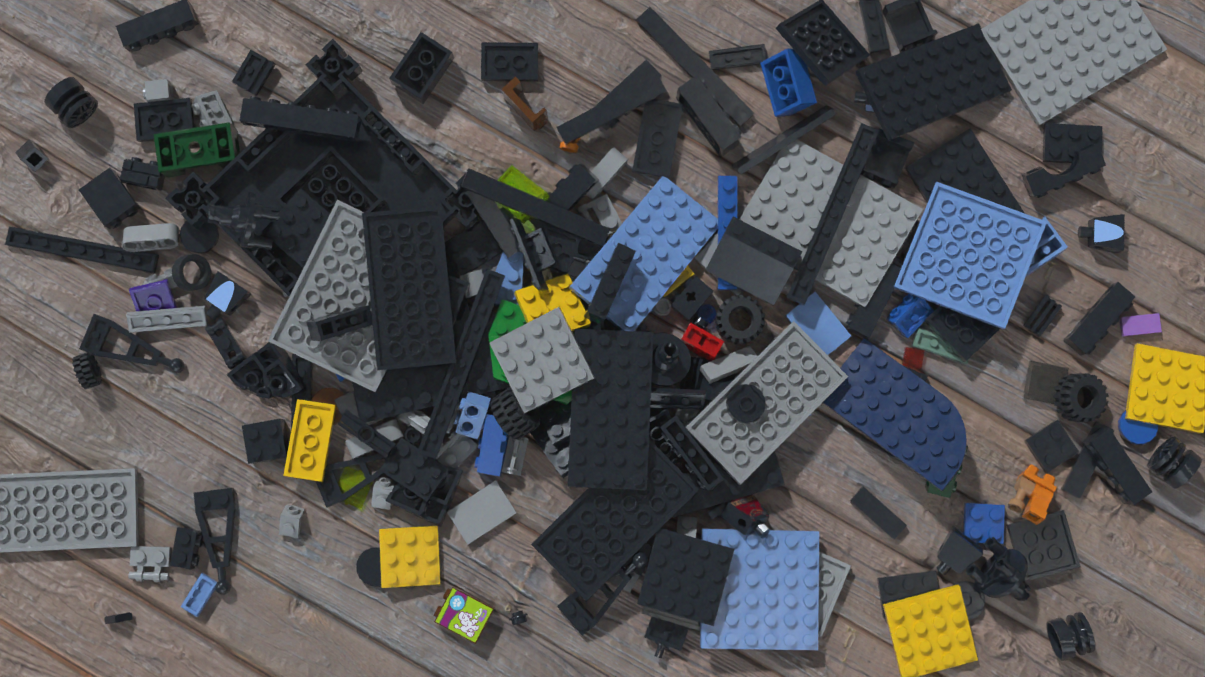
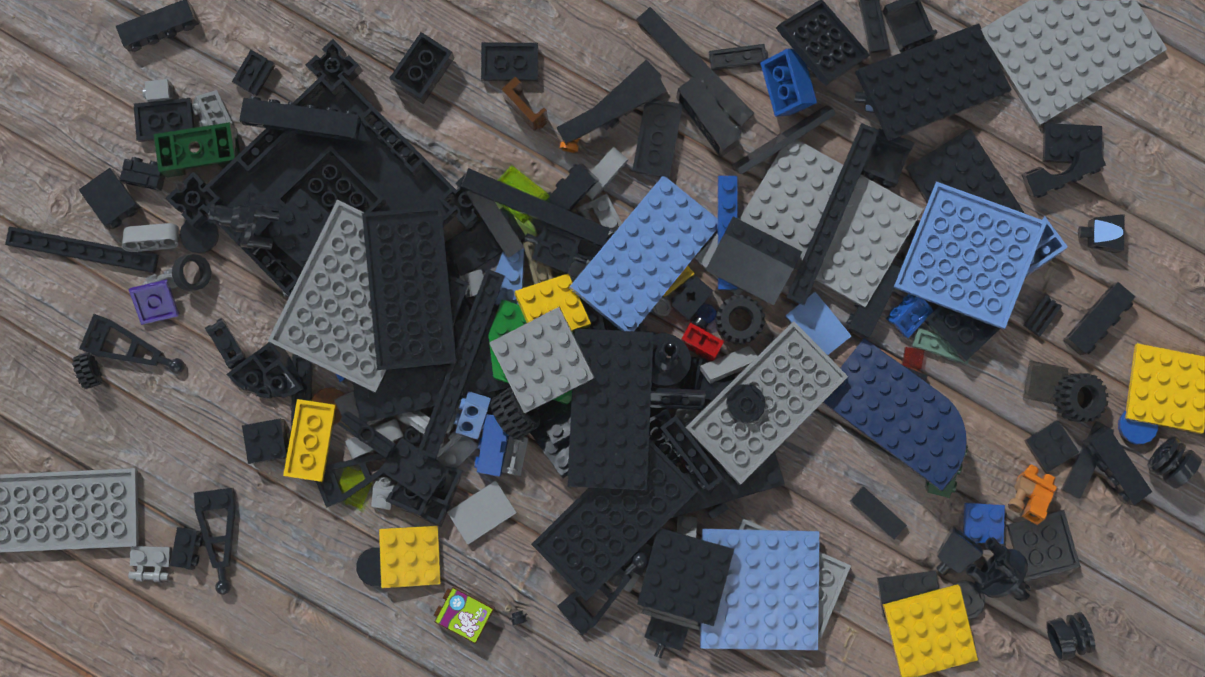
black brick [15,139,49,172] -> none
black wheel [44,77,98,128] -> none
black tile [104,612,133,624] -> none
light grey tile [126,306,208,333] -> none
medium blue plate [181,573,217,617] -> none
black torso [204,271,251,320] -> none
light grey bracket [279,505,304,538] -> none
black slope [306,305,373,341] -> none
black bracket [510,218,558,291] -> none
black brick [584,243,636,325] -> none
black torso [721,494,770,538] -> none
medium lavender tile [1120,313,1162,337] -> none

